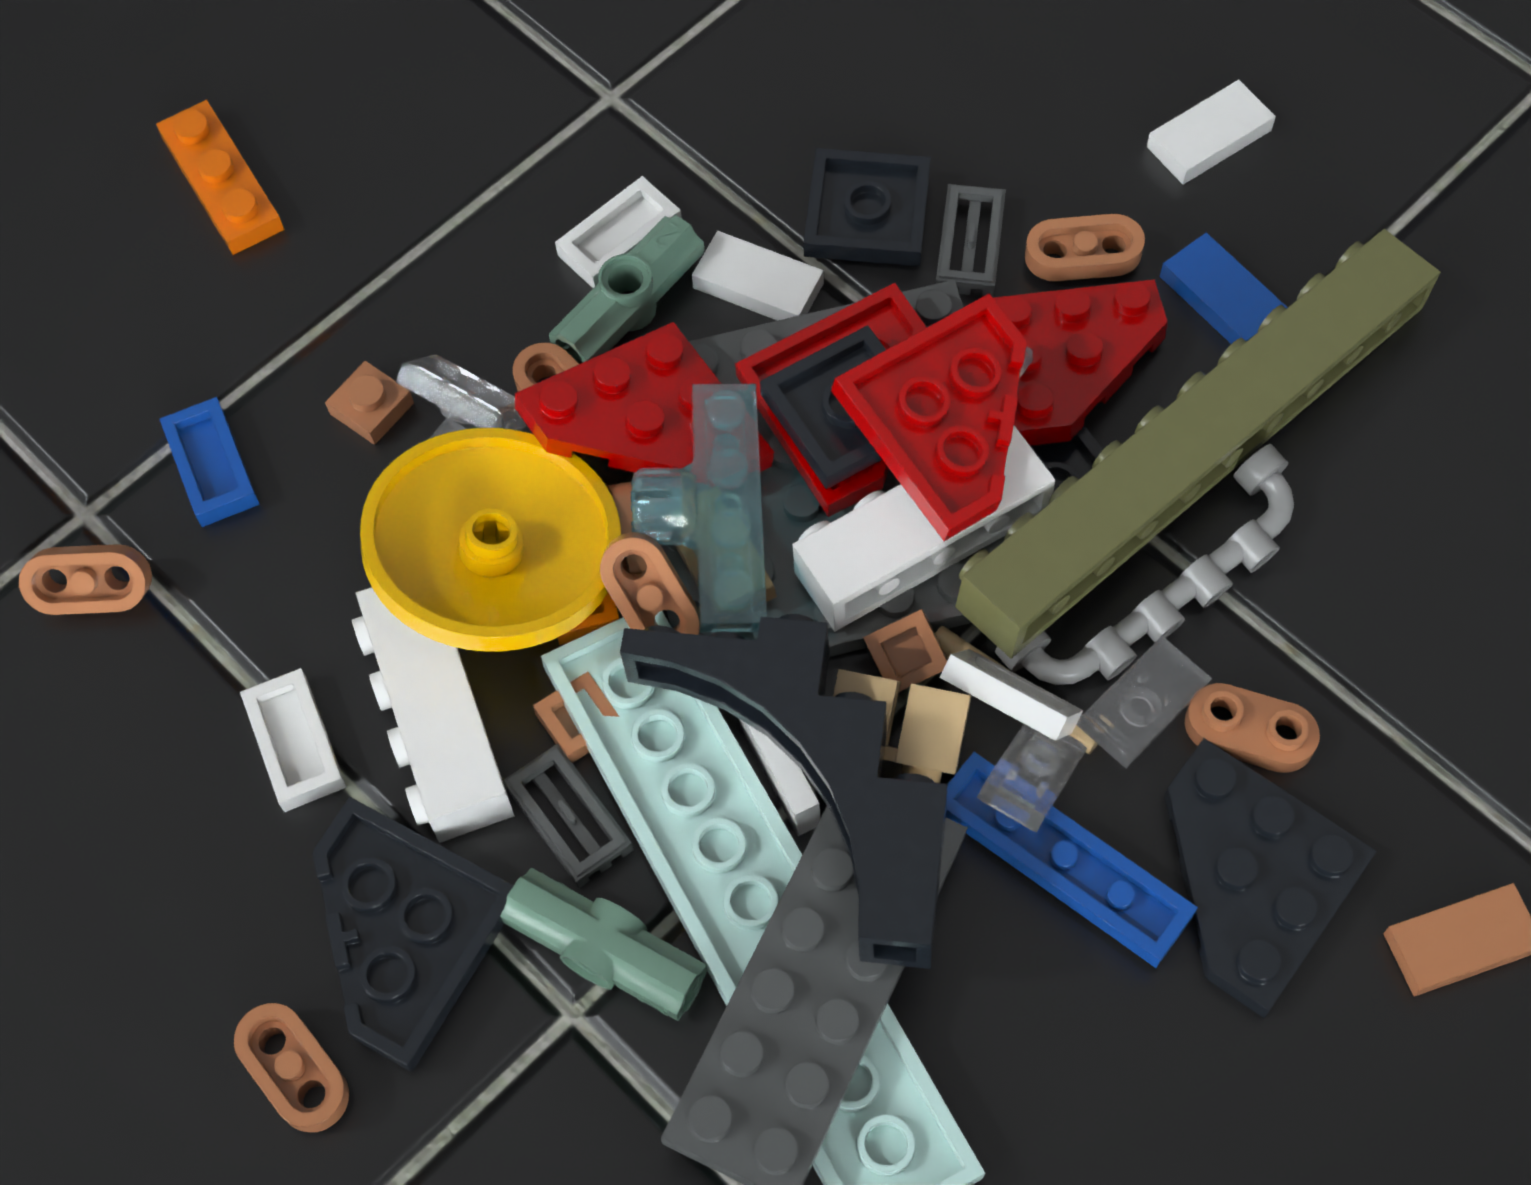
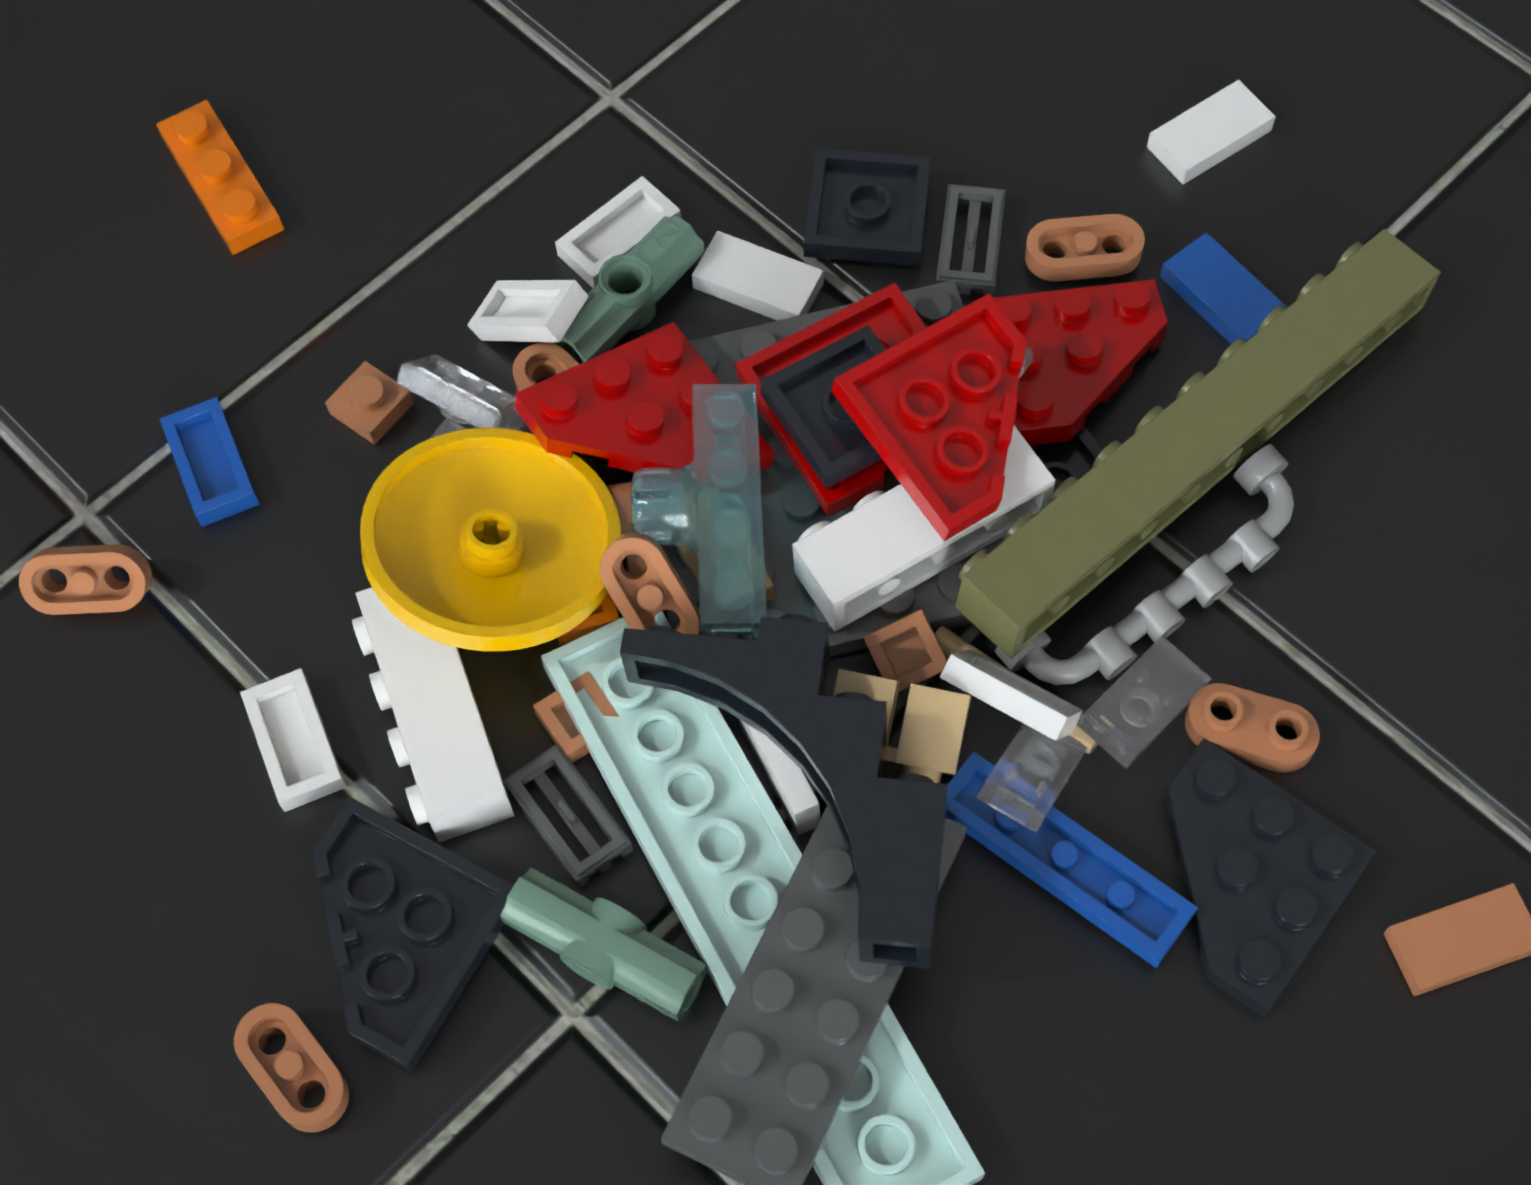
none -> white tile [467,280,589,342]

